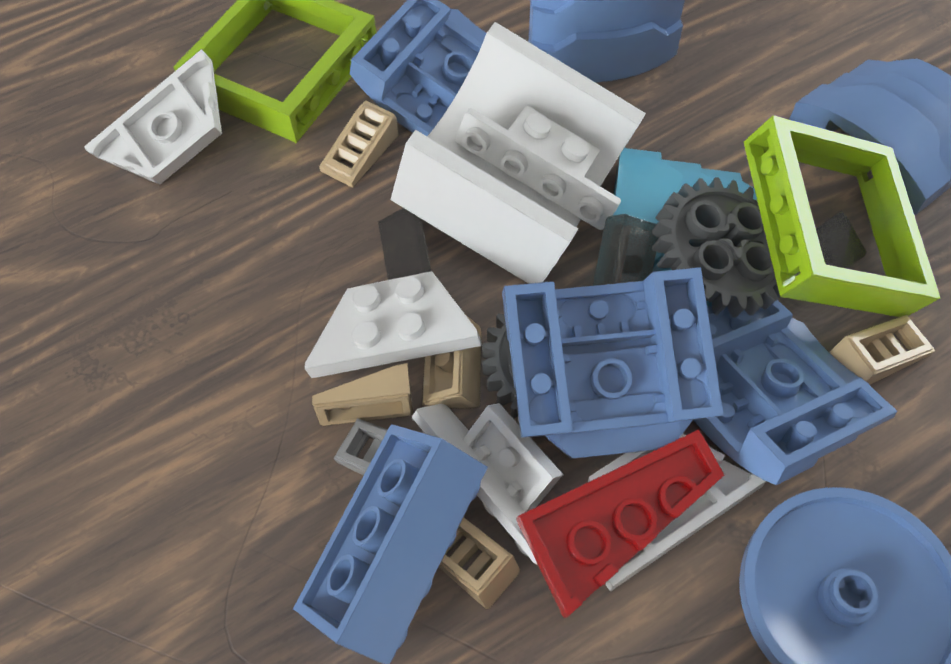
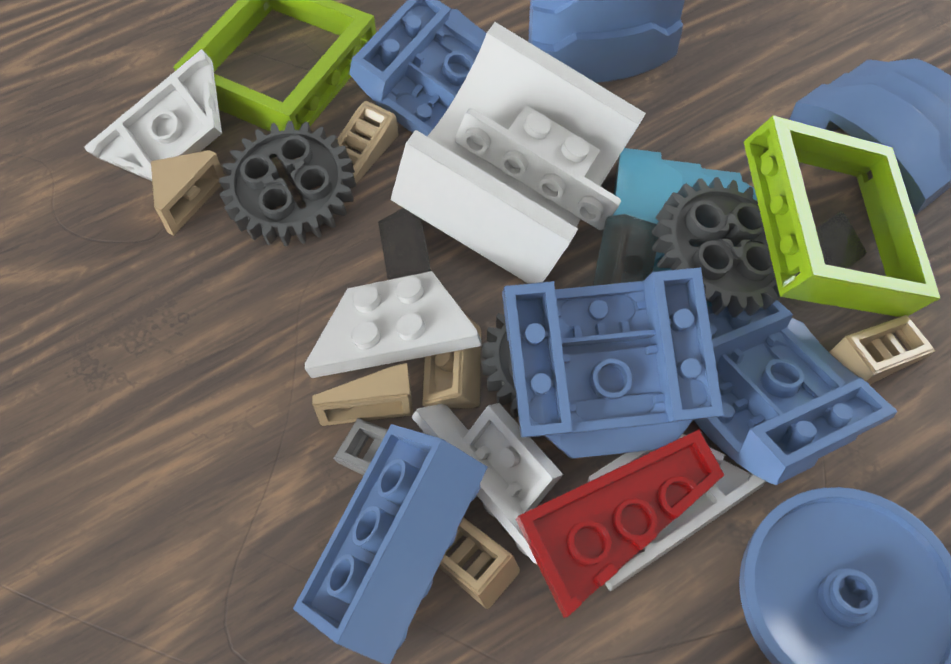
none -> tan slope [151,150,225,236]
none -> dark grey gear [219,121,356,246]

